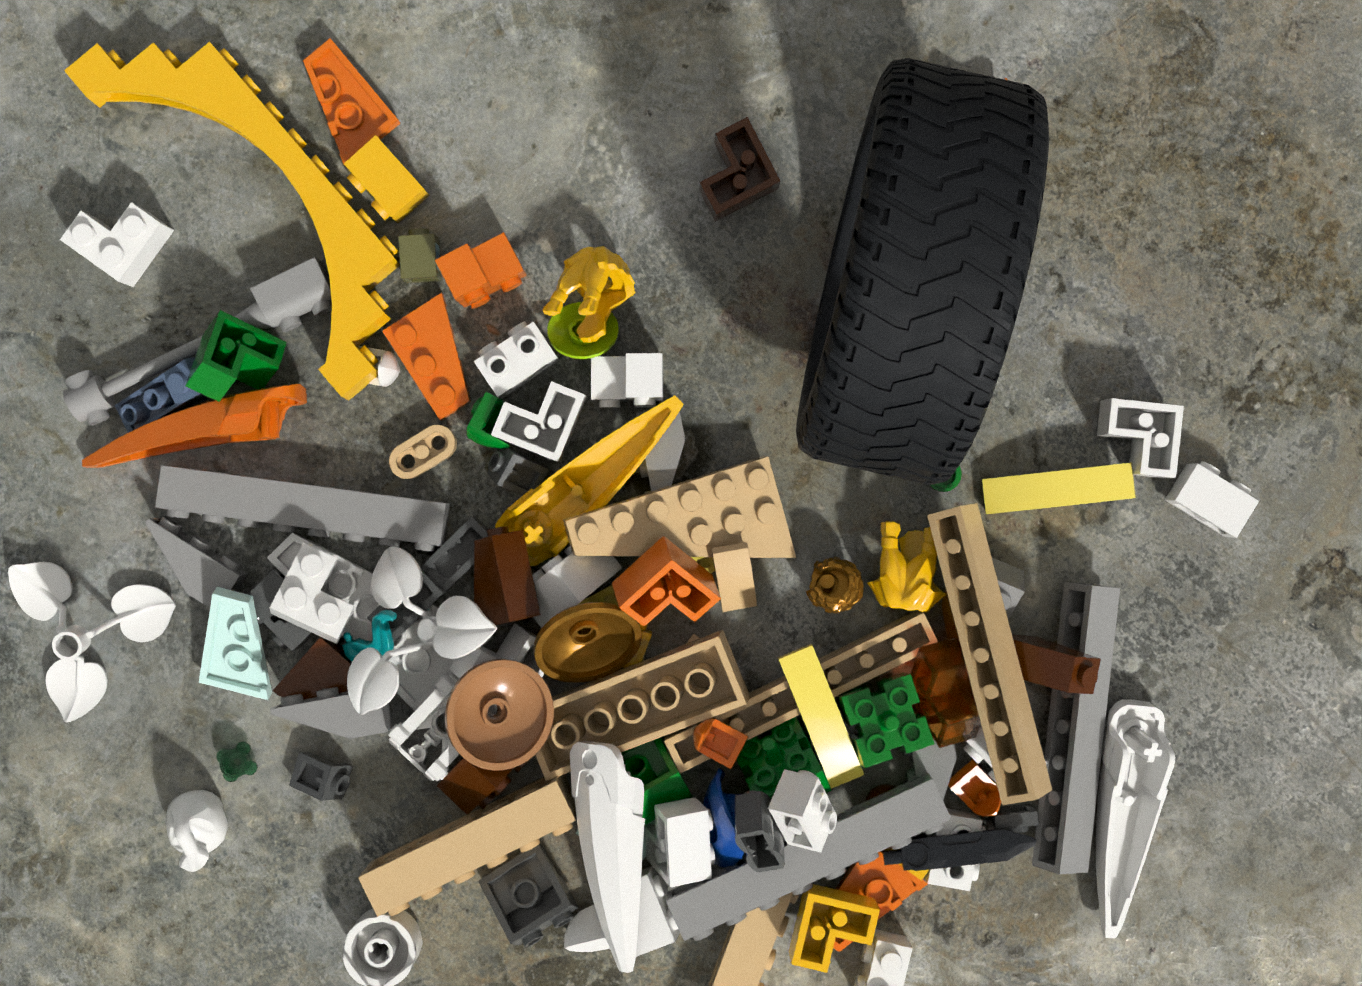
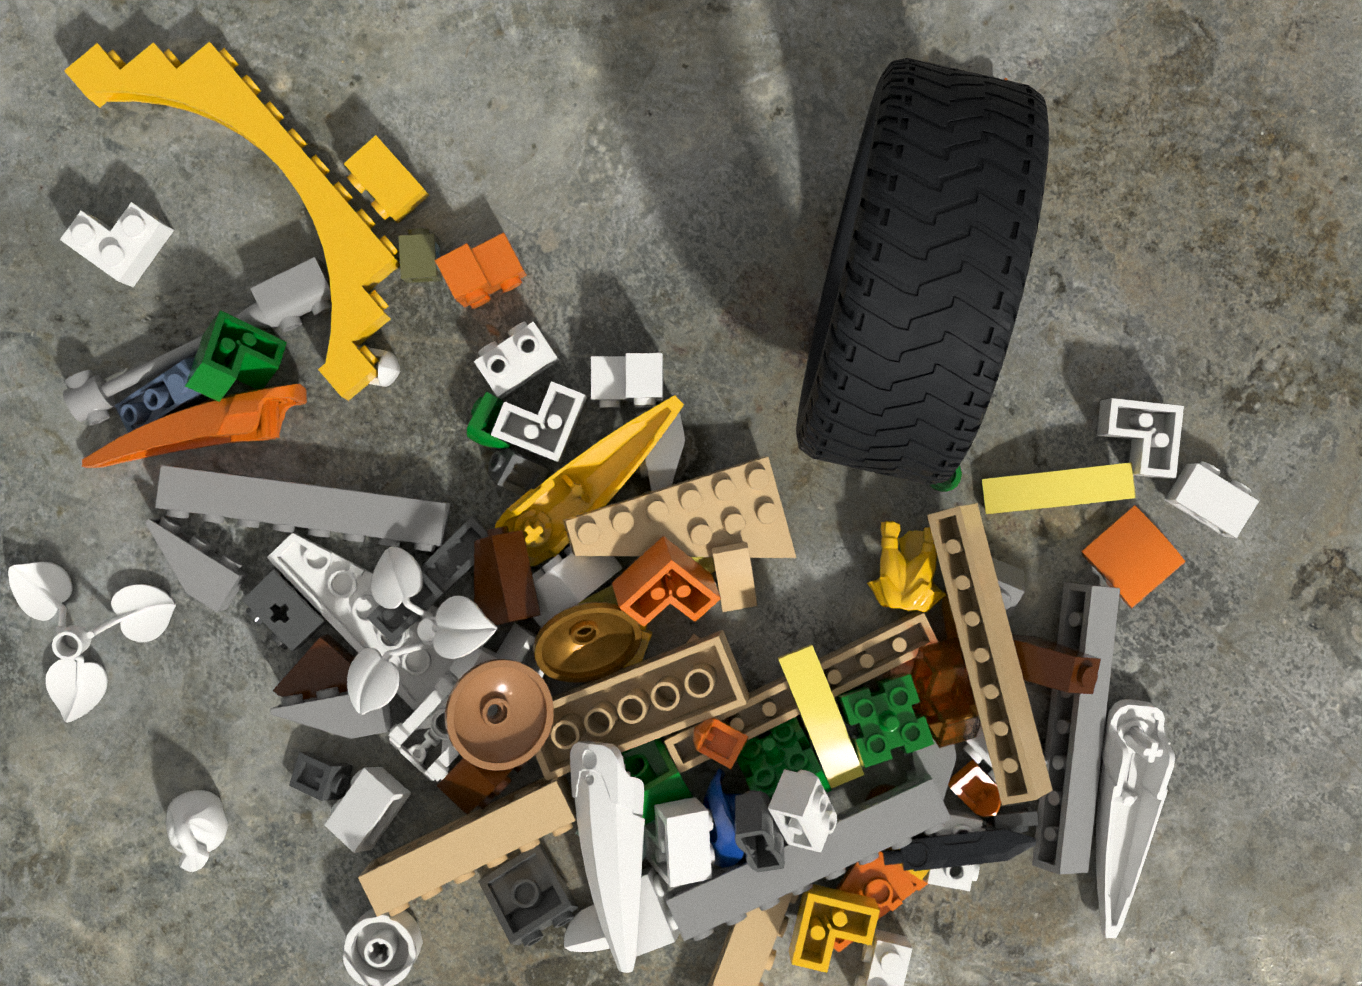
light aqua wing [199,587,272,700] -> none
clear green plate [216,741,258,782] -> none
white brick [269,542,354,644] -> none
orange wing [303,38,401,168] -> none
teal piece [342,610,397,662] -> none
orange wing [382,292,471,421] -> none
tan plate [389,425,457,479] -> none
yellow piece [542,246,635,343] -> none
lime dish [547,302,619,359] -> none
reddish brown brick [699,117,781,222] -> none
pearl gold piece [806,557,864,613] -> none
none -> white brick [325,767,411,853]
none -> orange slope [1081,505,1185,609]

